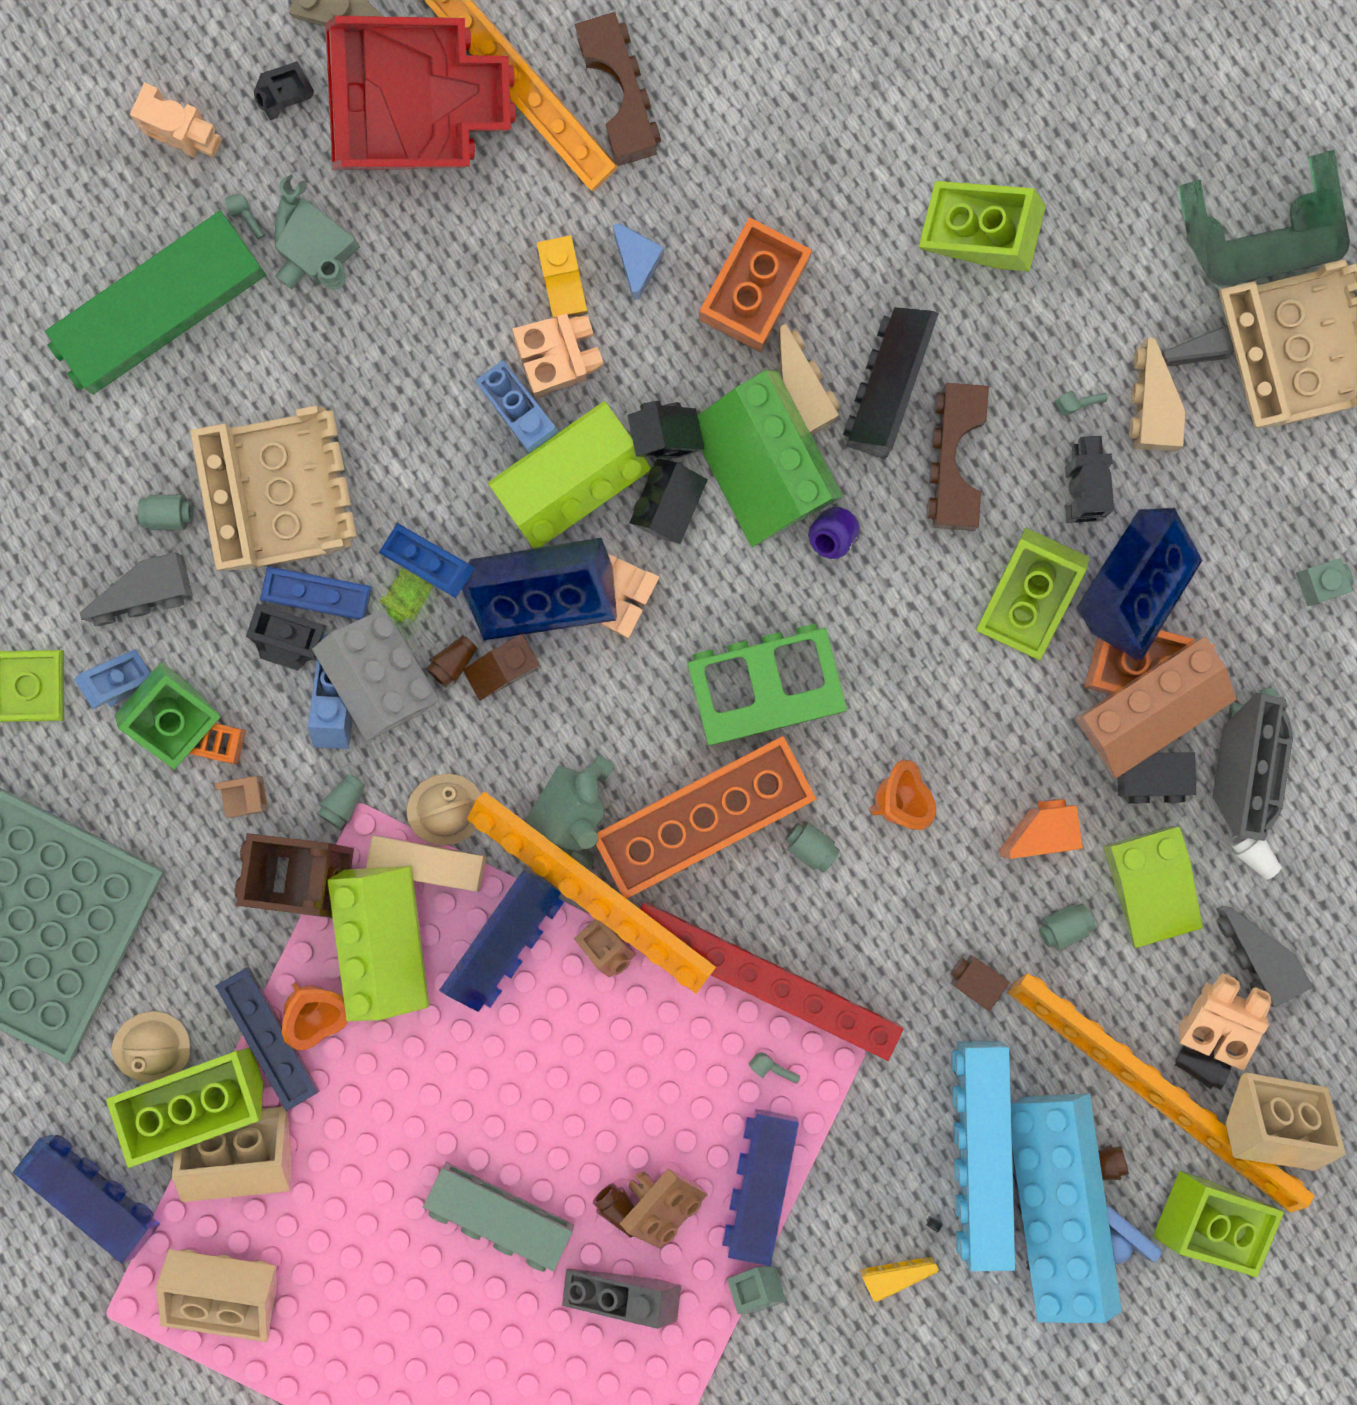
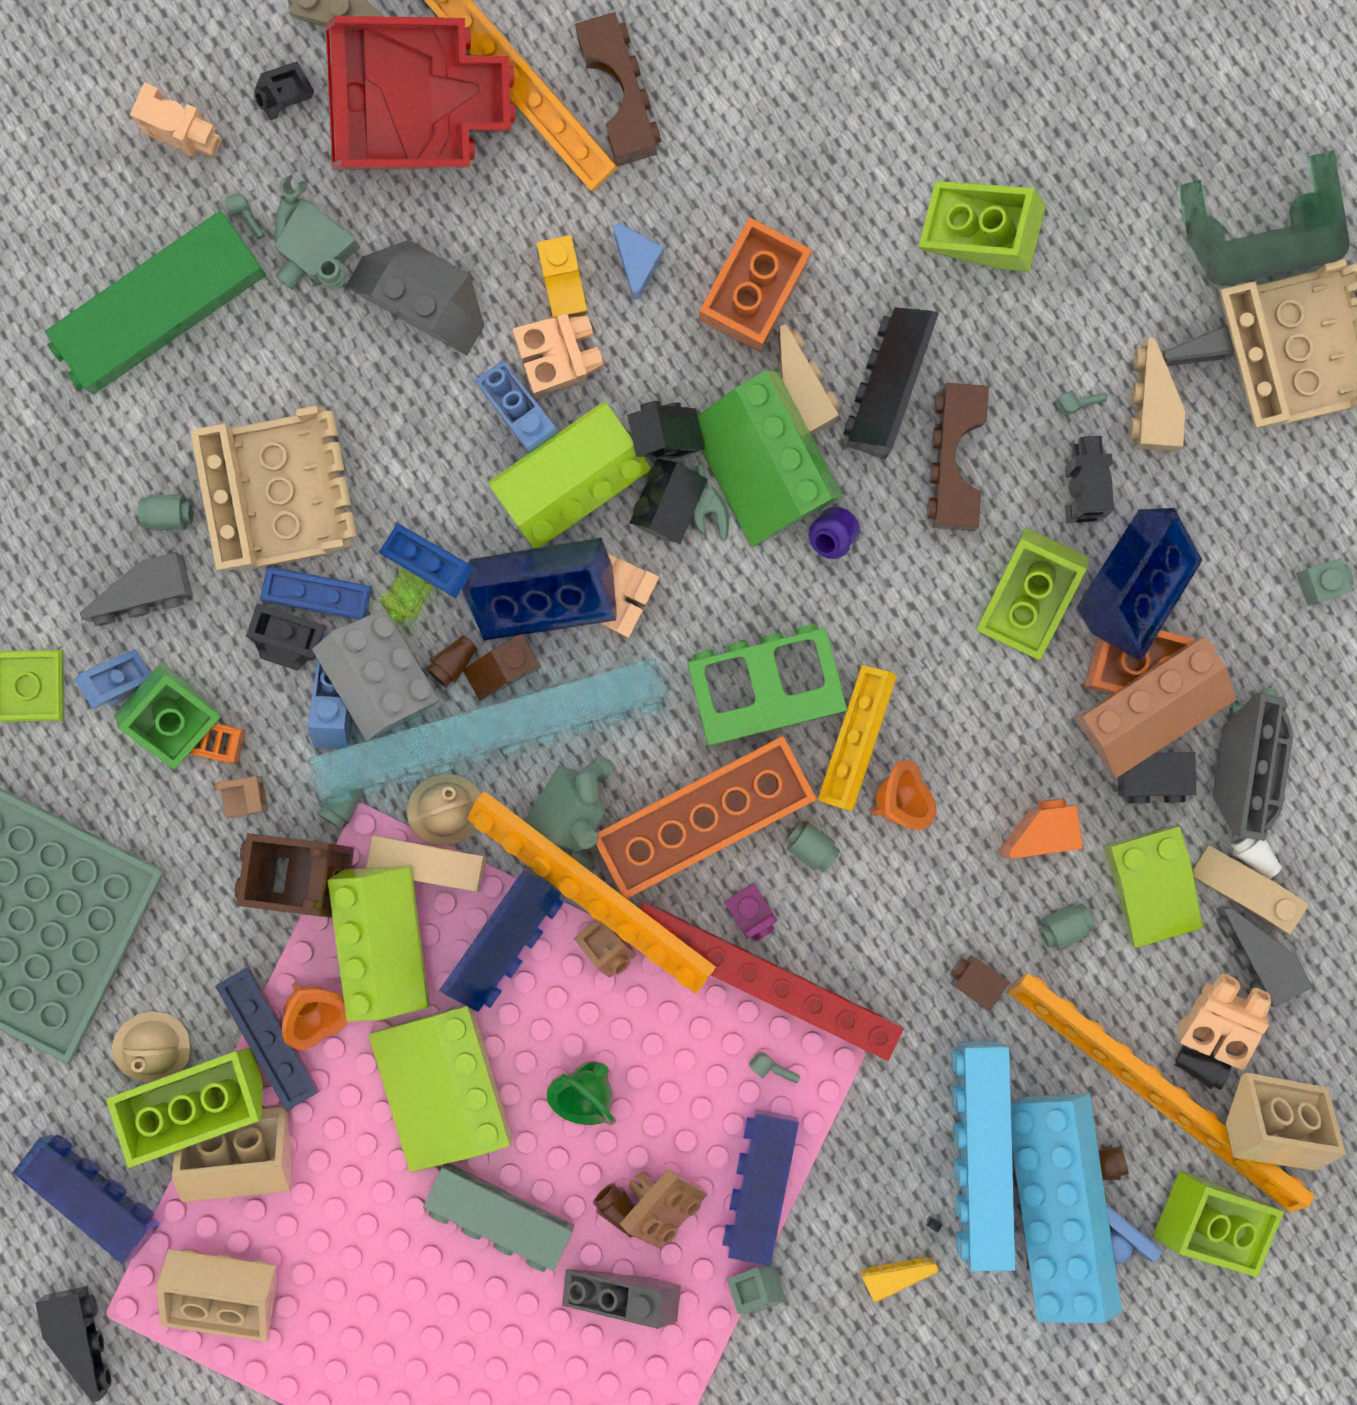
none -> black slope [35,1286,111,1403]
none -> clear light blue brick [308,658,667,805]
none -> dark grey wedge [345,240,484,356]
none -> lime slope [368,1002,513,1172]
none -> green helmet [546,1061,616,1126]
none -> sand green hand [692,465,729,541]
none -> magenta bracket [724,883,778,941]
none -> yellow panel [817,665,897,812]
none -> tan slope [1192,845,1309,935]

